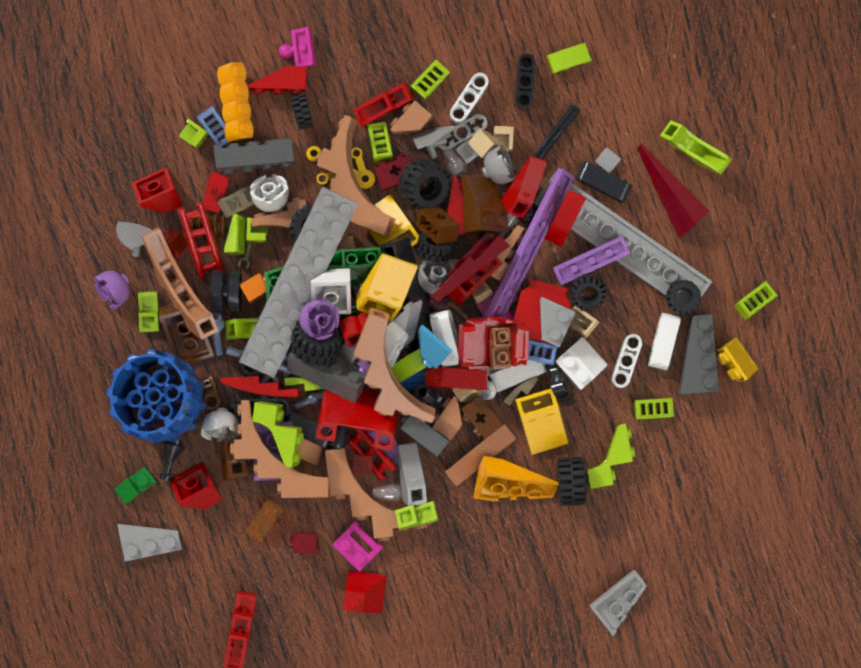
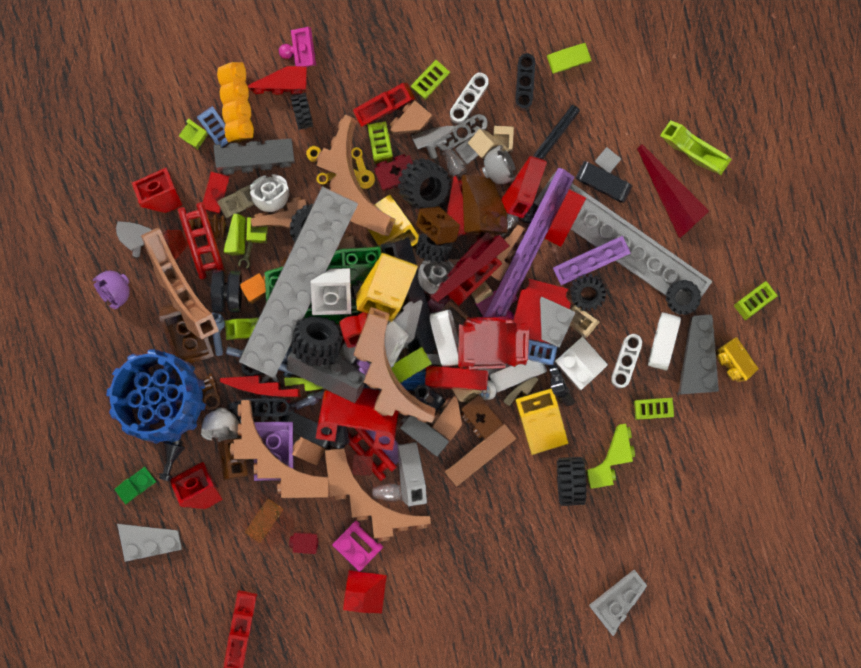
lime slope [138,291,159,332] -> none
lime arch [252,401,304,468] -> none
medium lavender cylinder [299,300,340,340] -> none
lime slope [395,501,439,529] -> none
dark azure slope [418,325,453,369] -> none
light orange wedge [474,456,559,501] -> none
nougat slope [489,327,512,369] -> none

